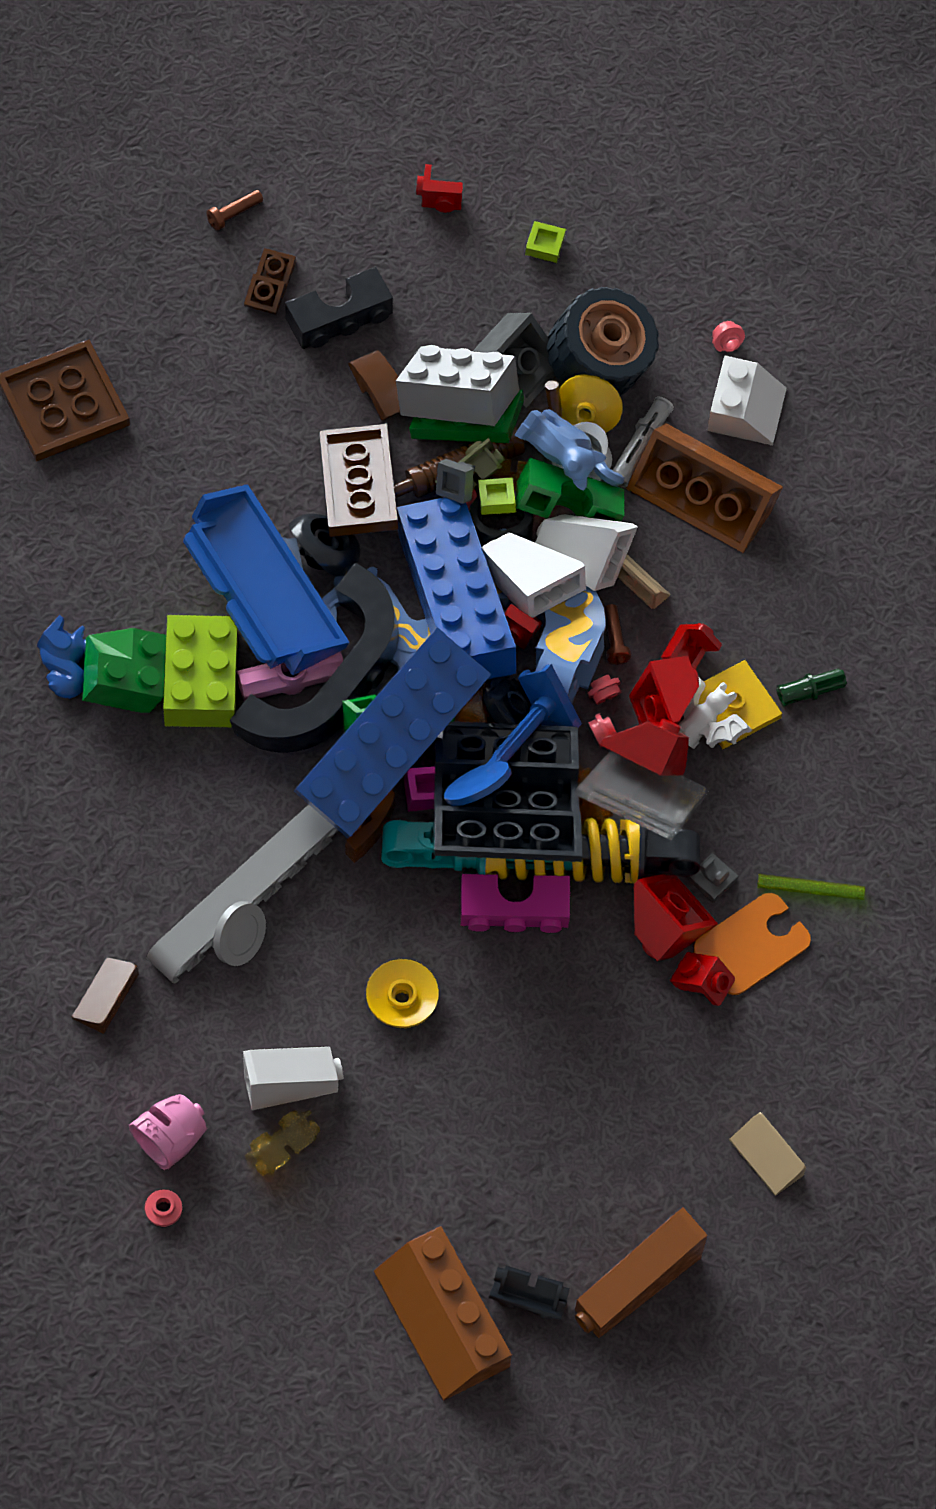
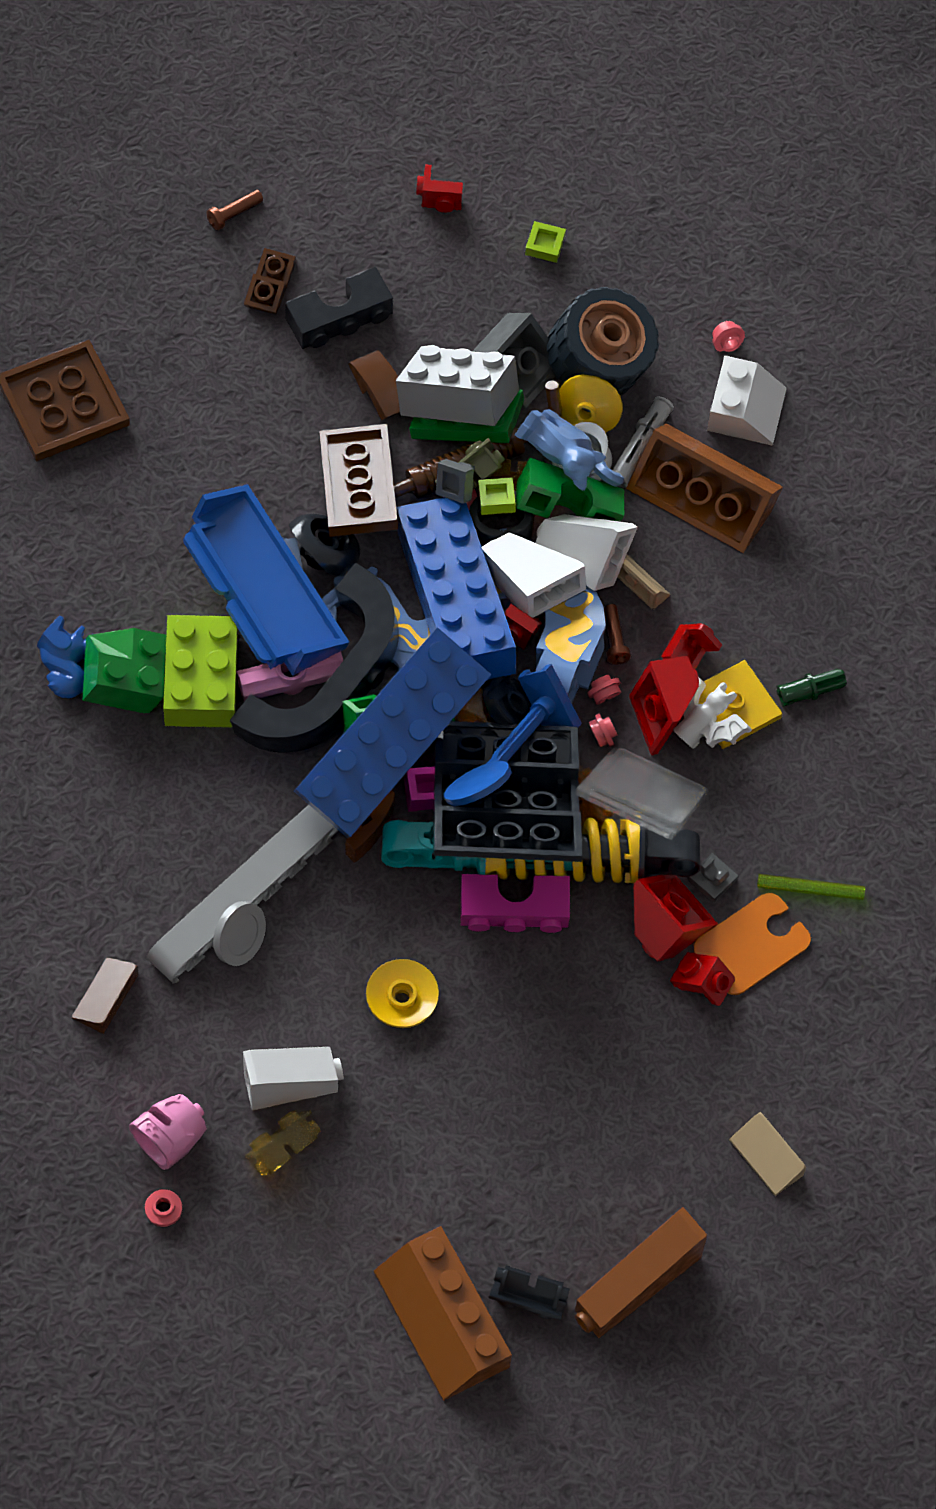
red slope [600,718,689,776] -> none

